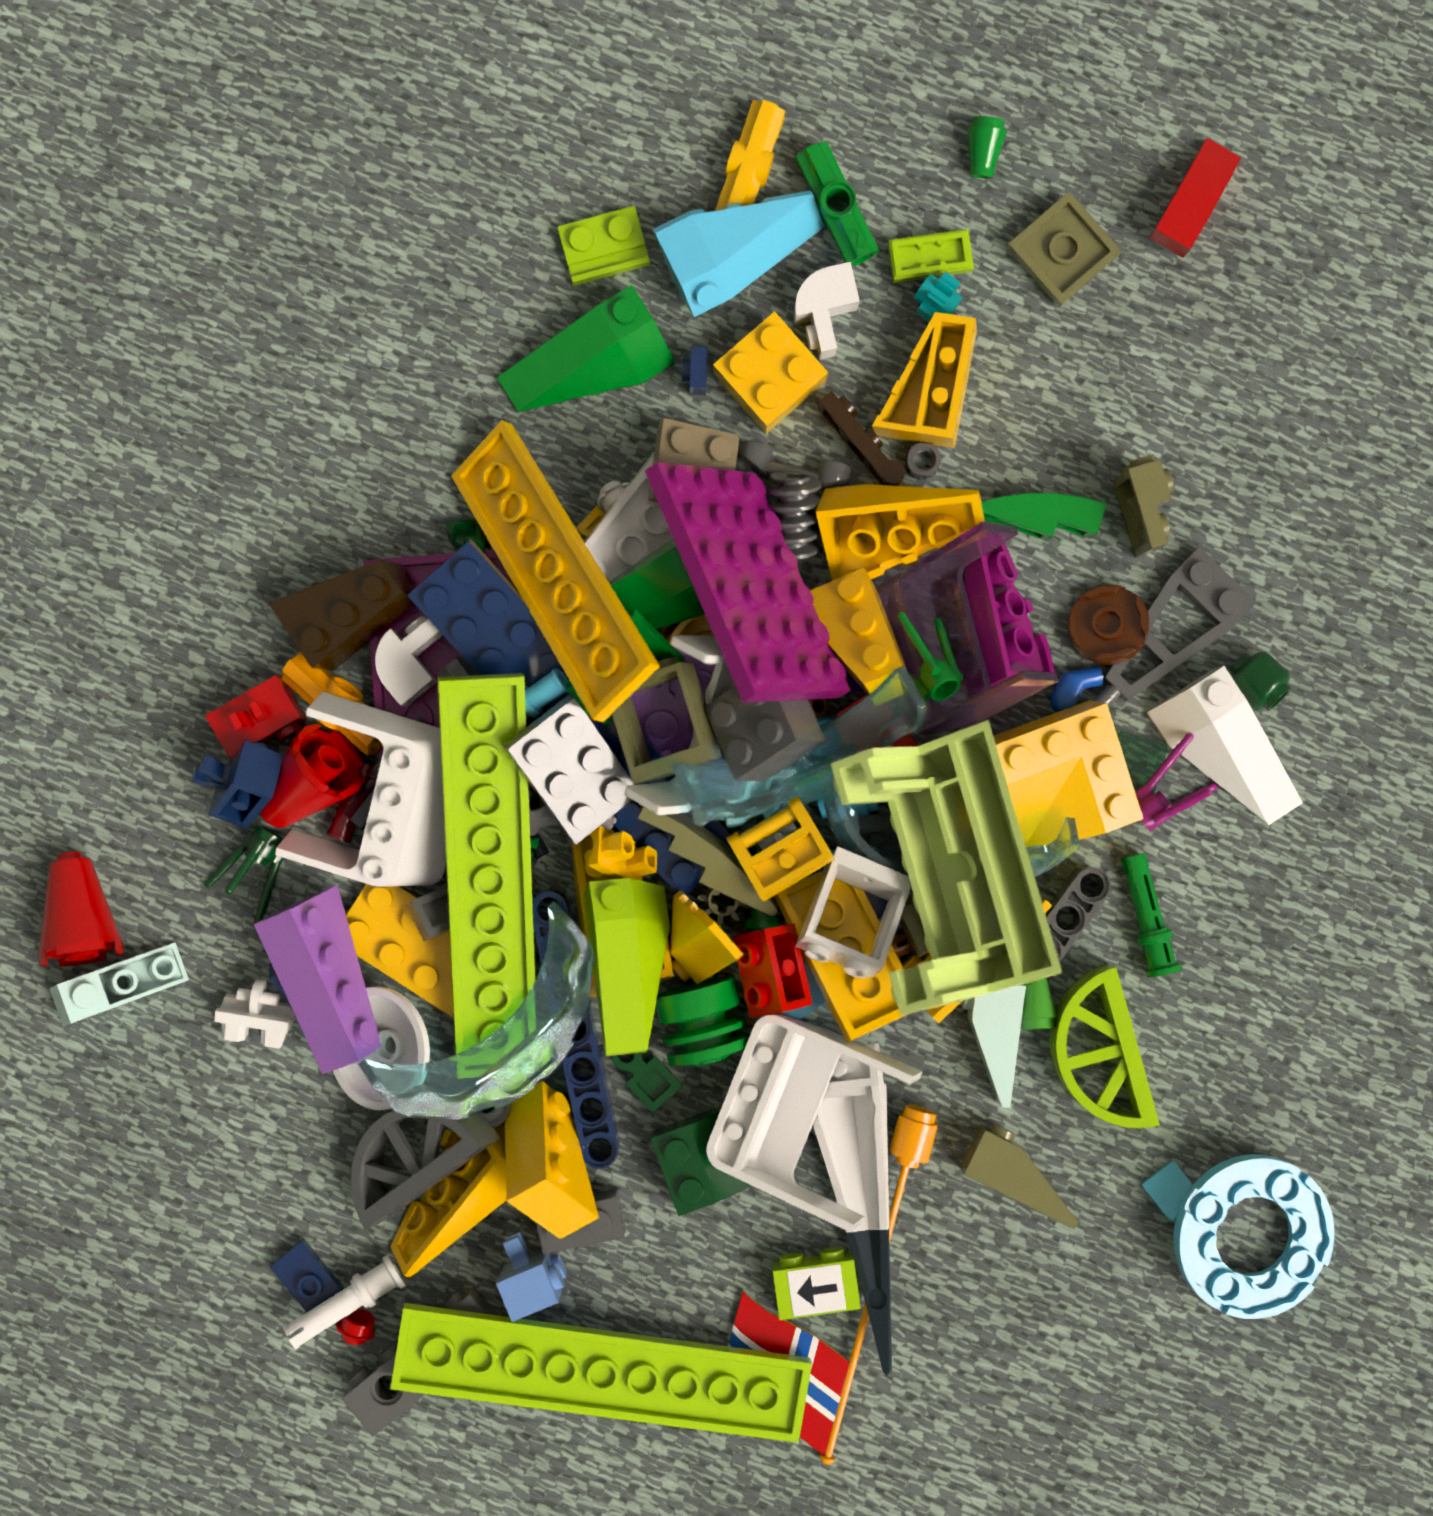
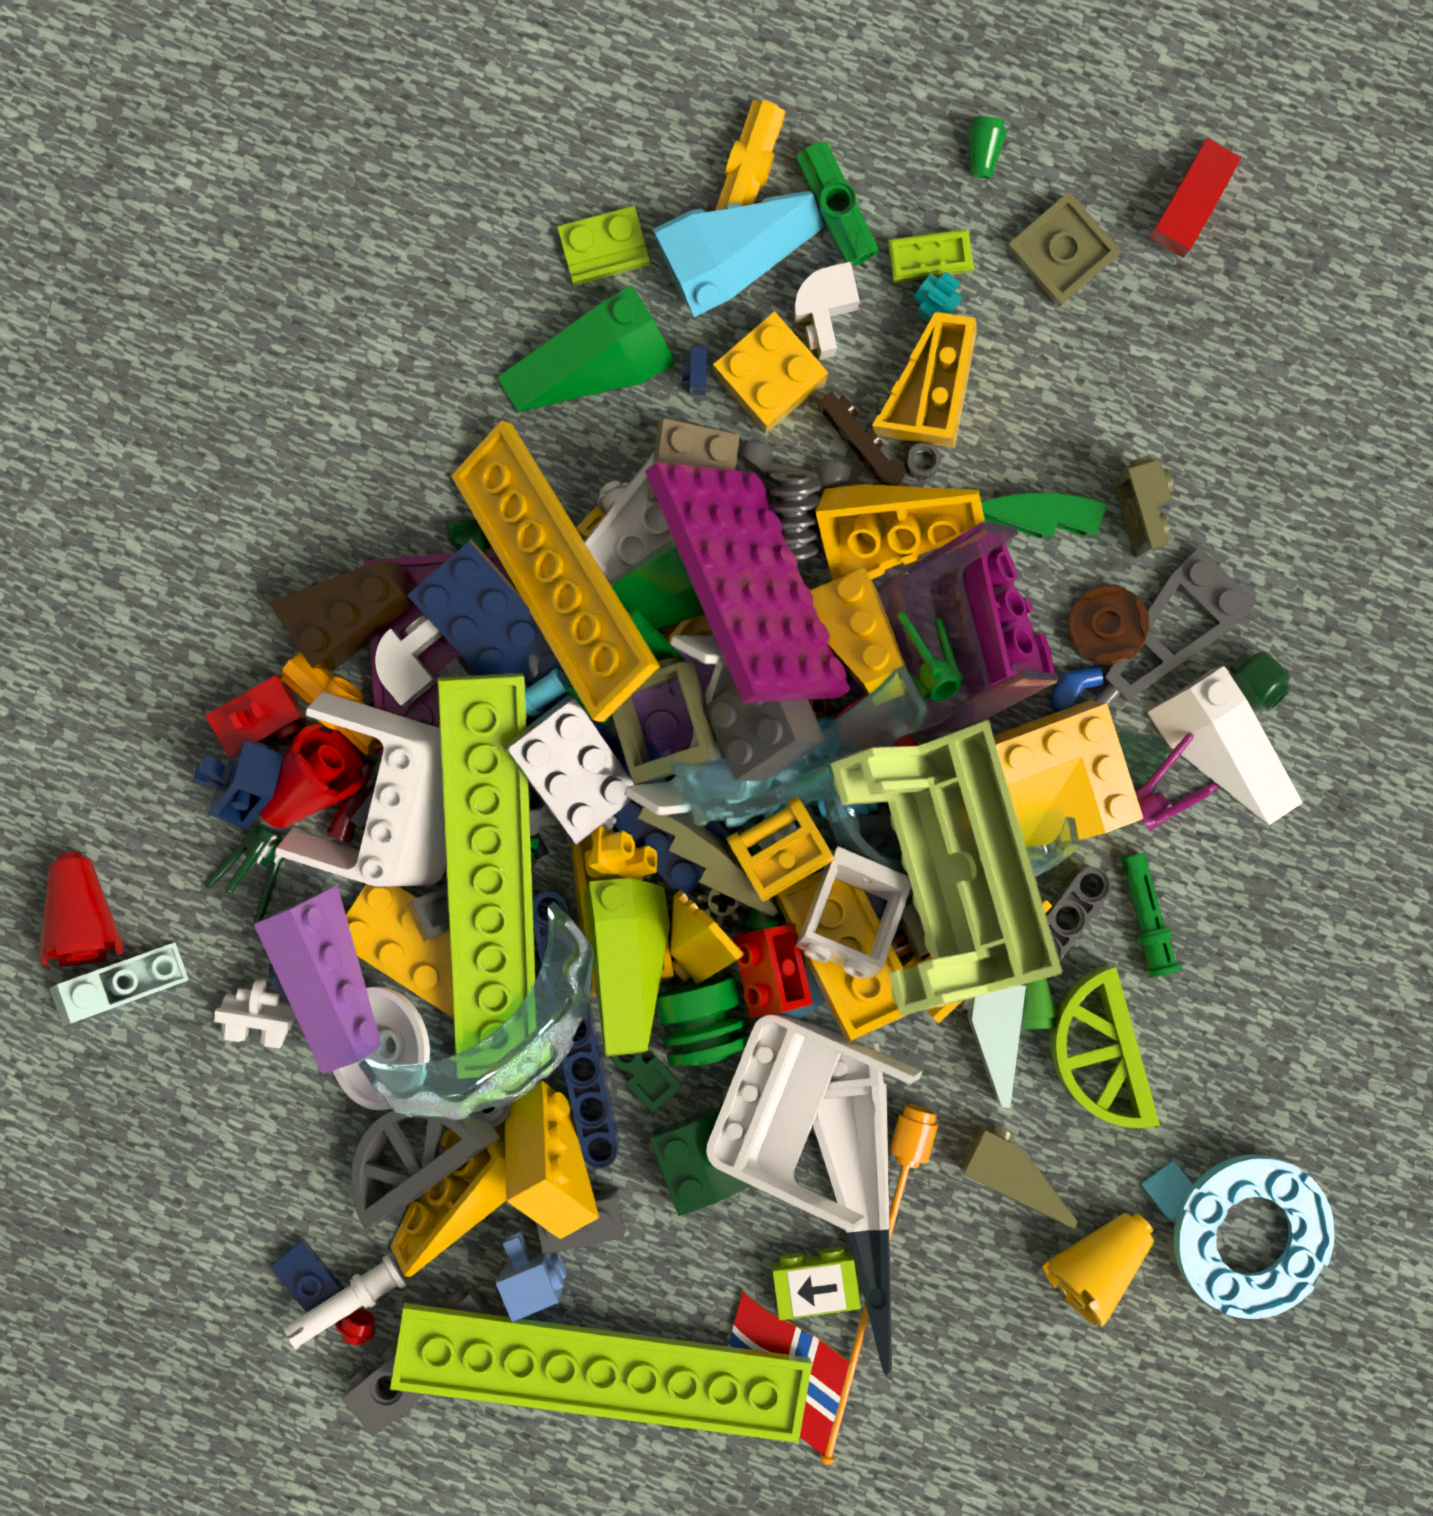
none -> yellow cone [1041,1213,1154,1327]

